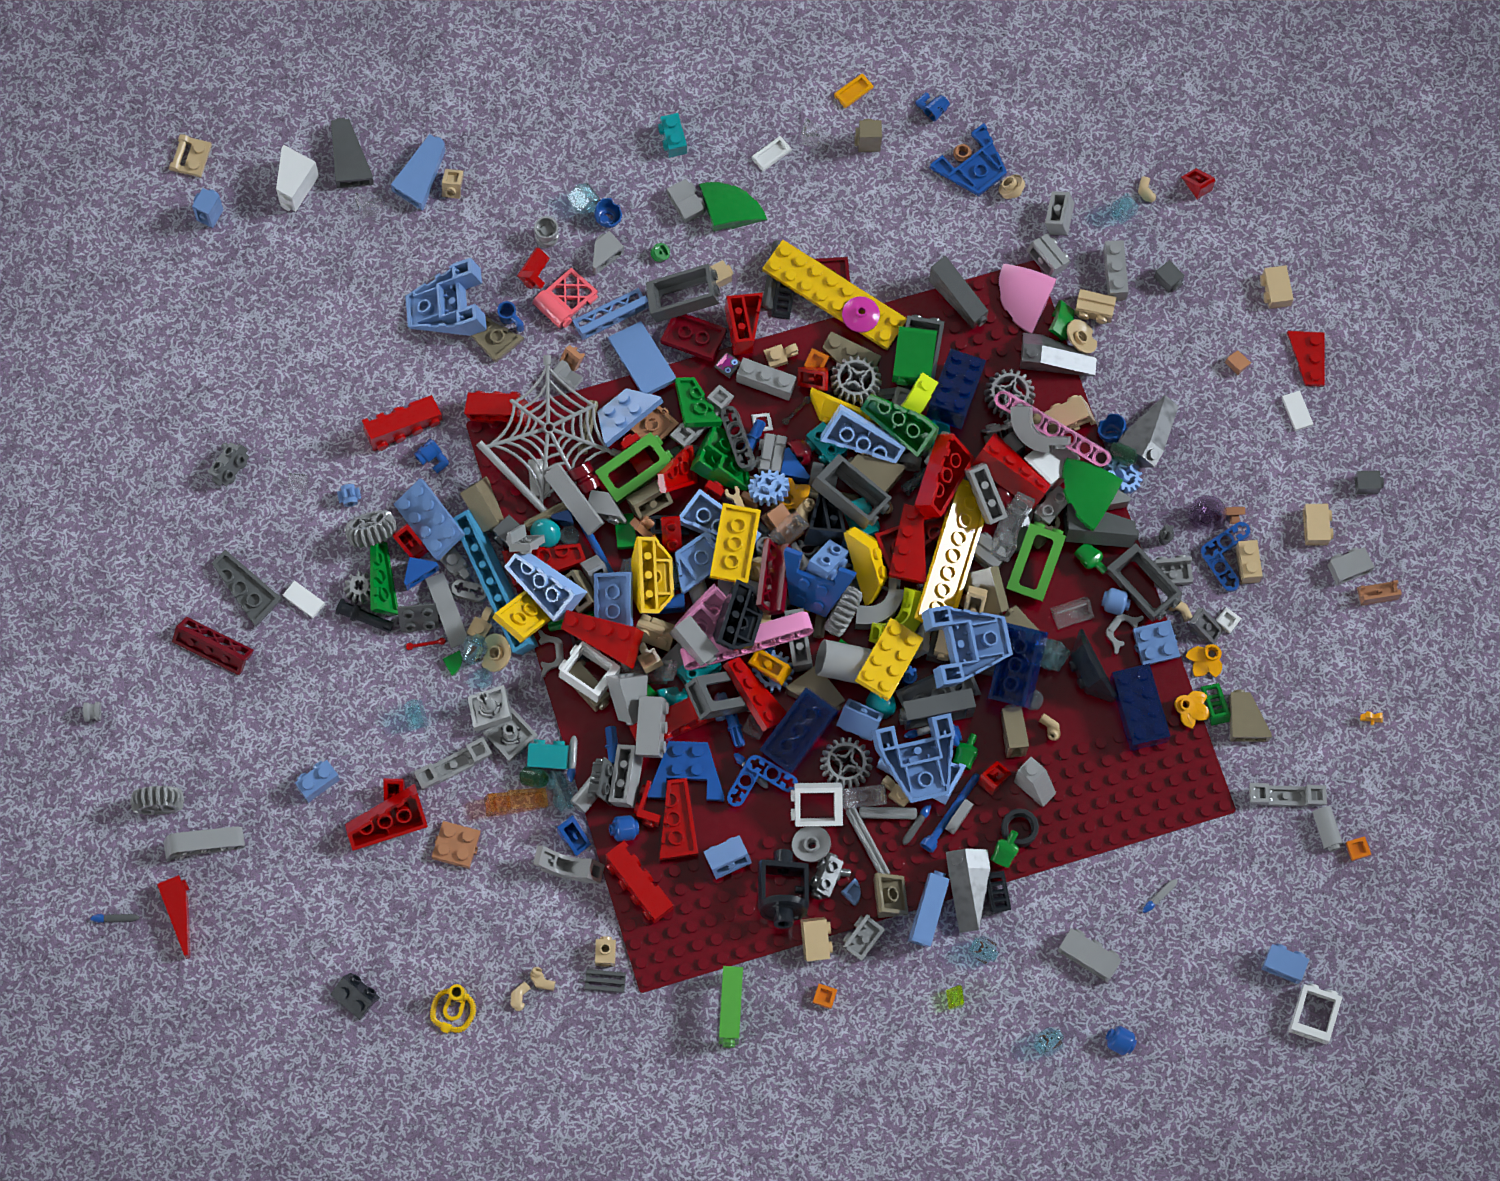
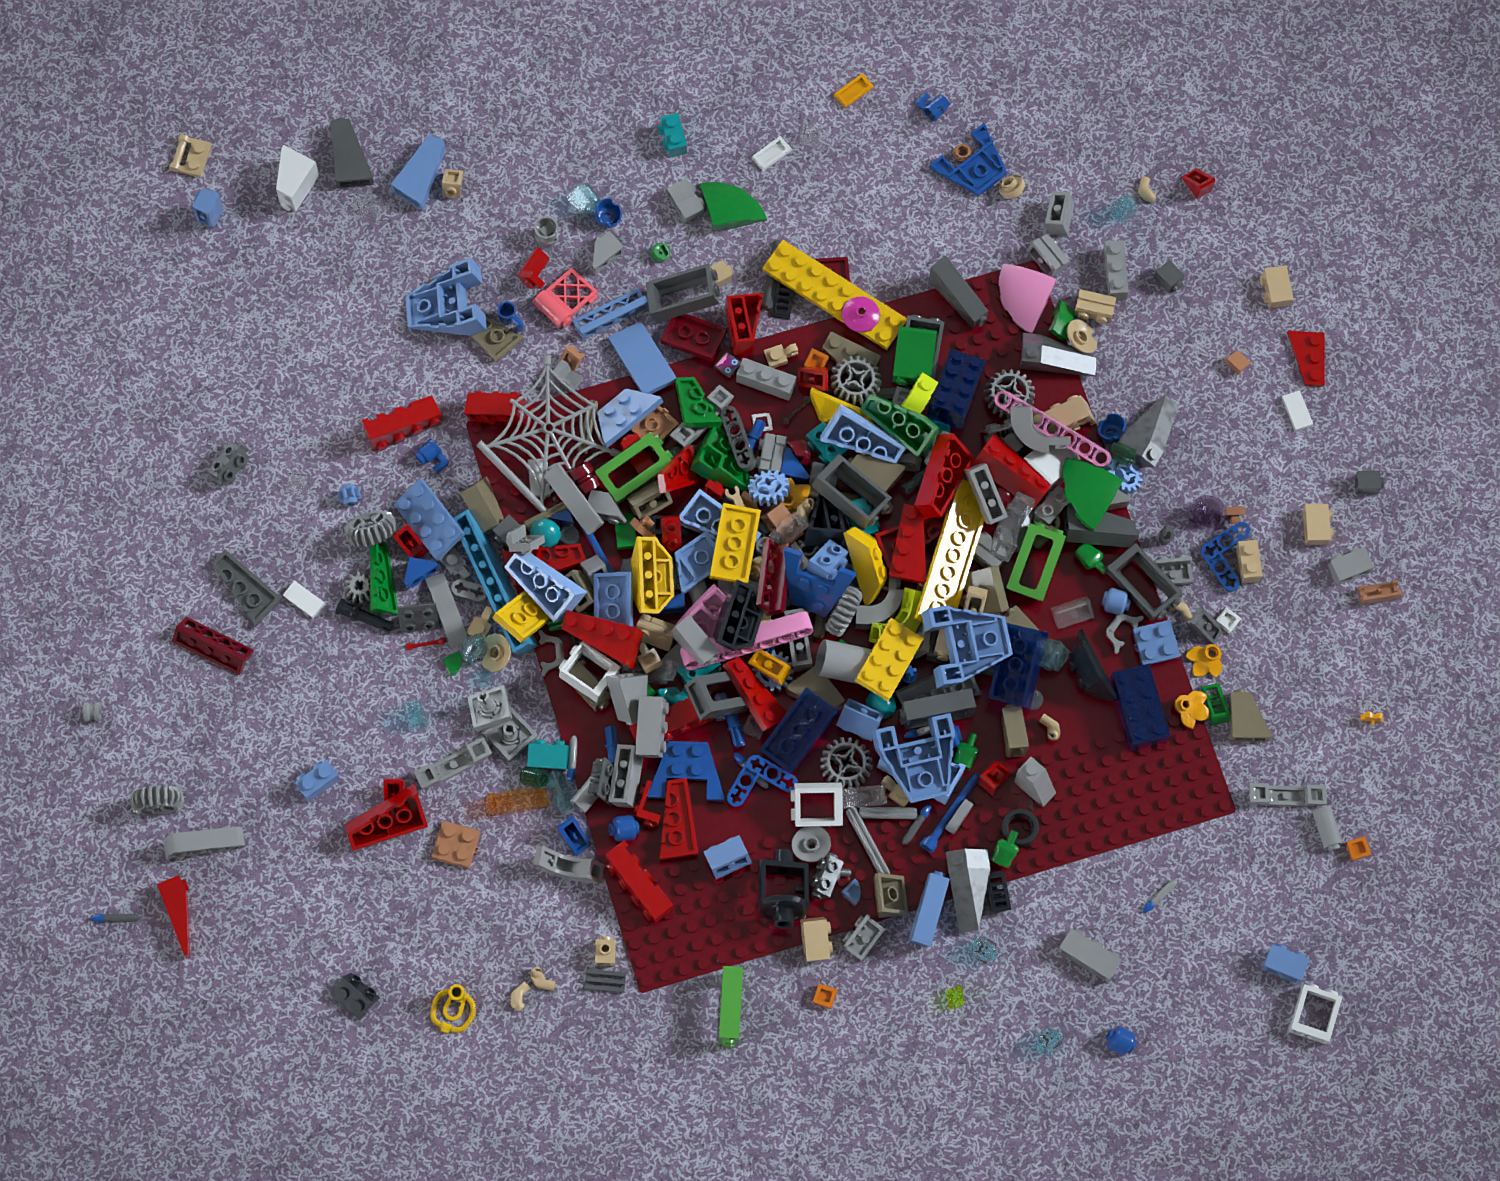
dark tan brick [854,118,882,152] -> none

